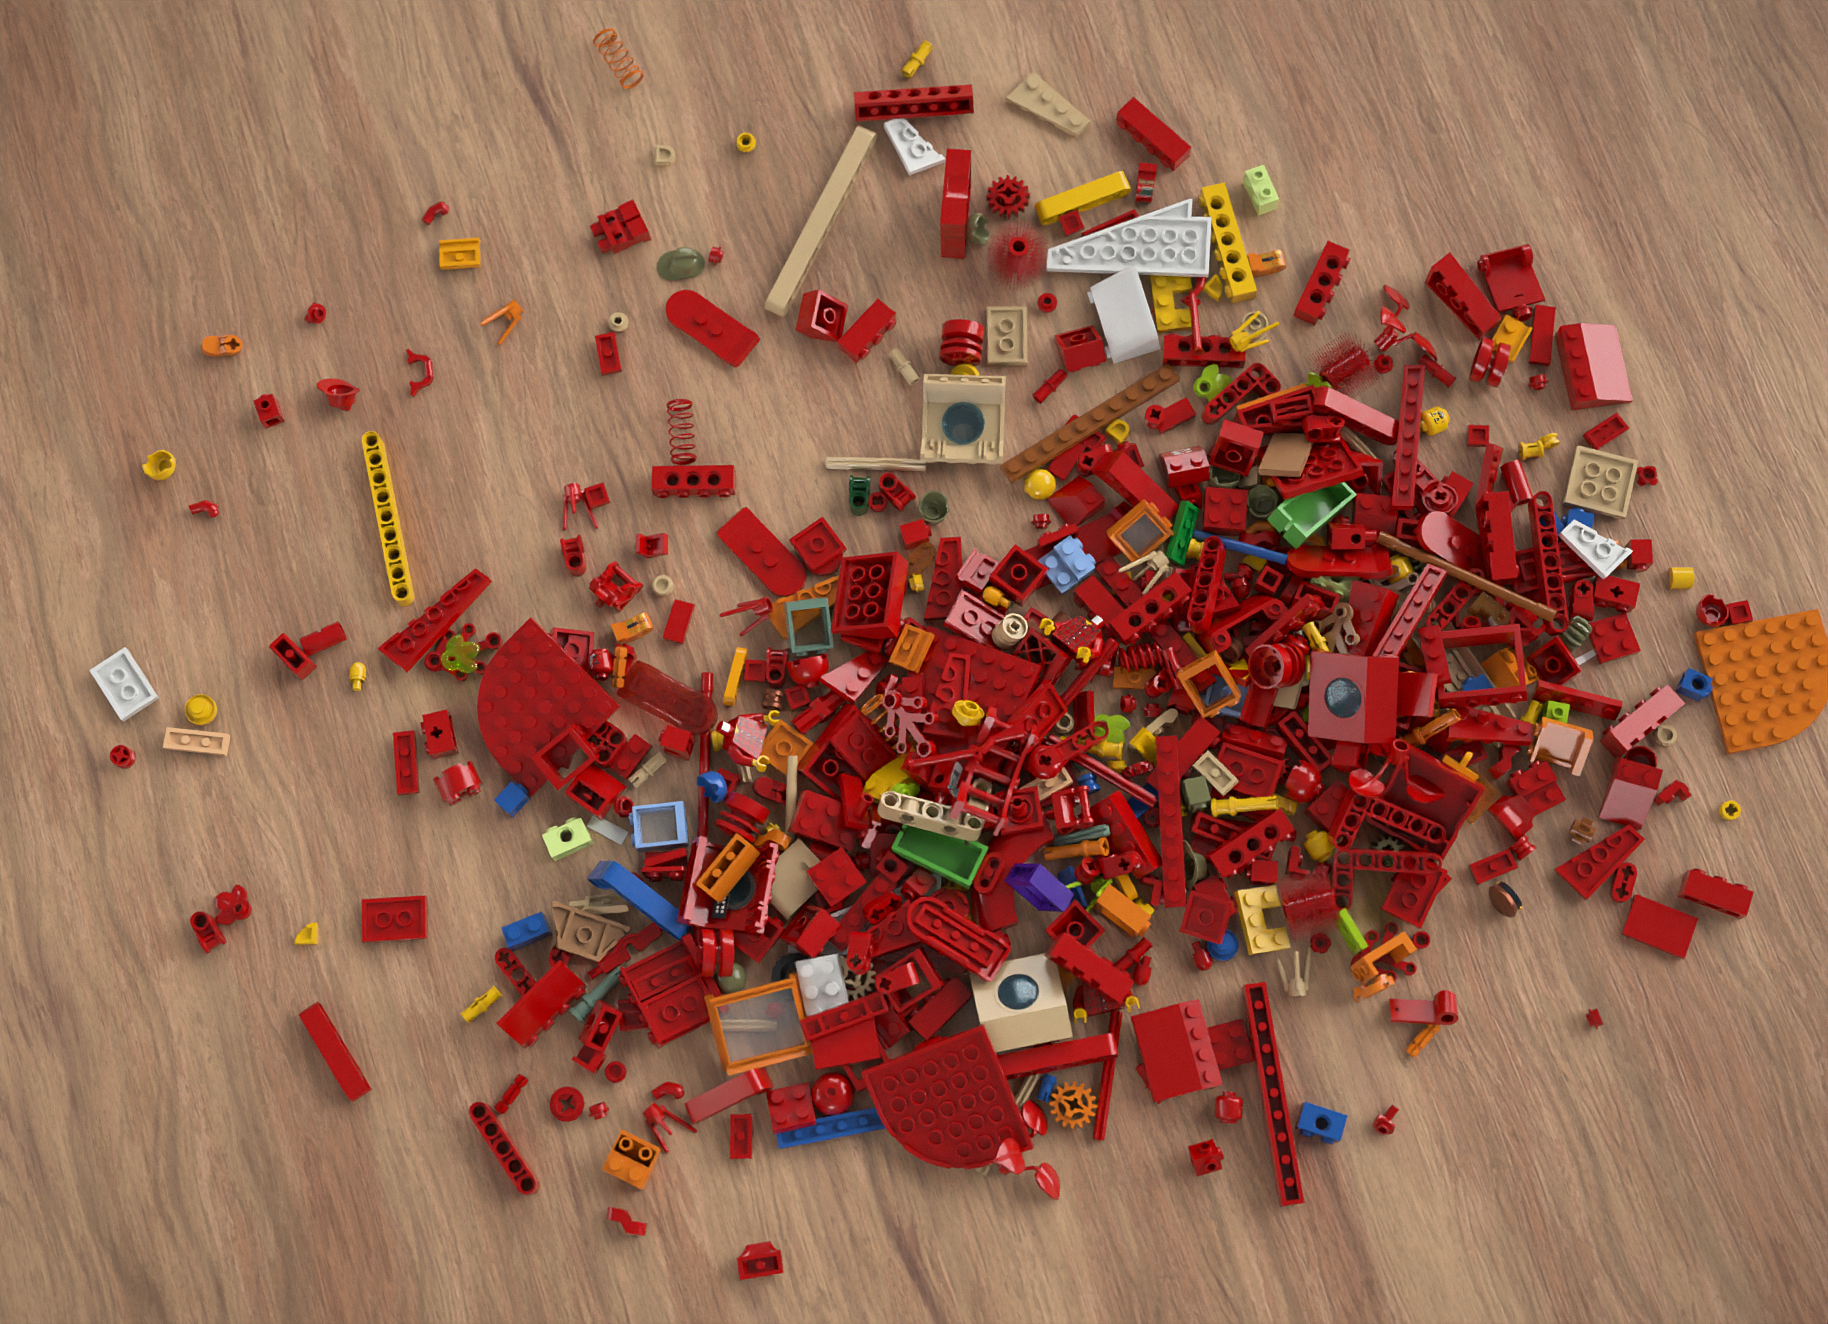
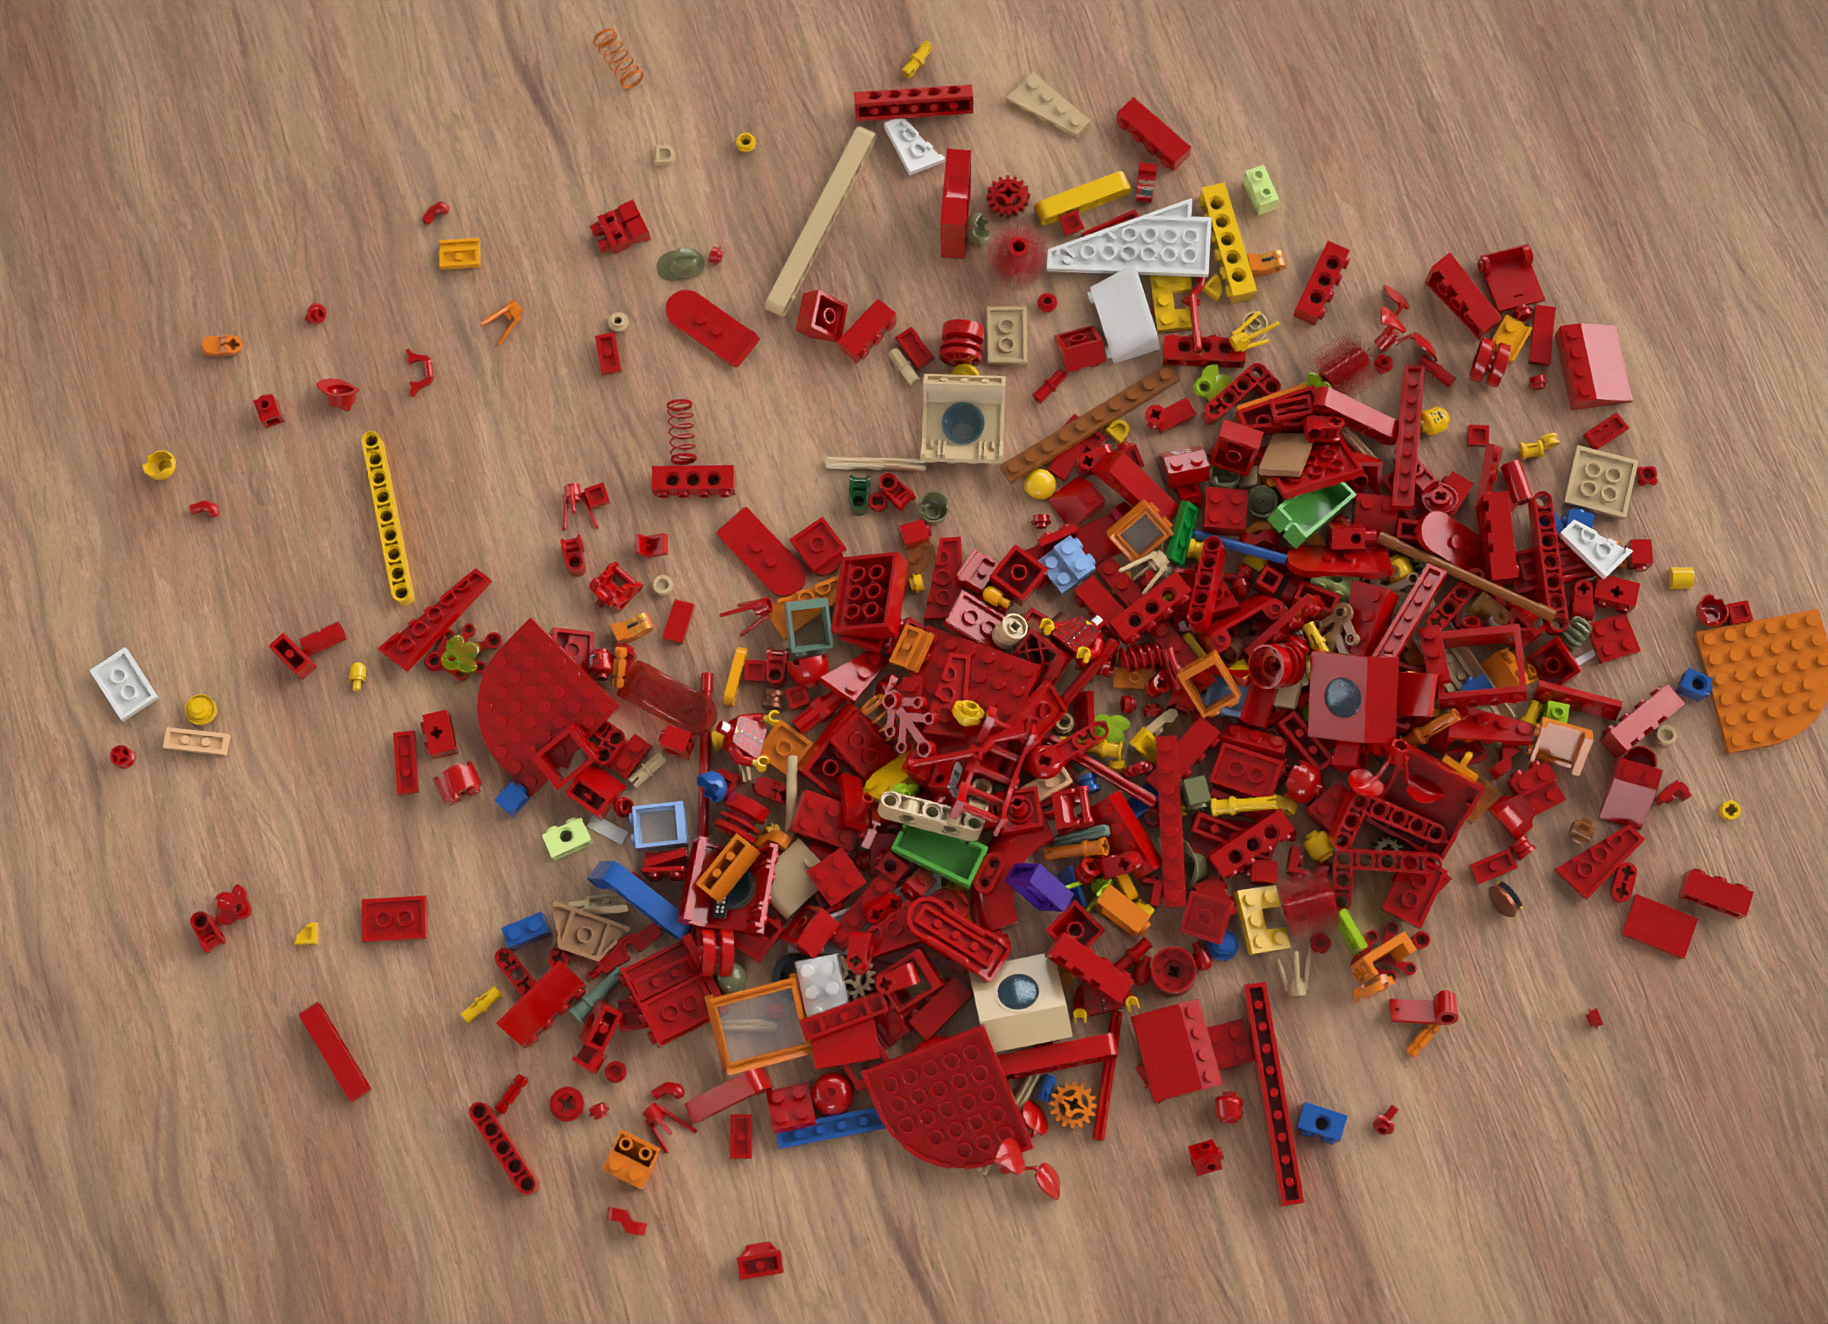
tan plate [1193,751,1239,796] -> none
none -> red plate [895,326,934,371]
none -> red wheel [1151,947,1196,996]

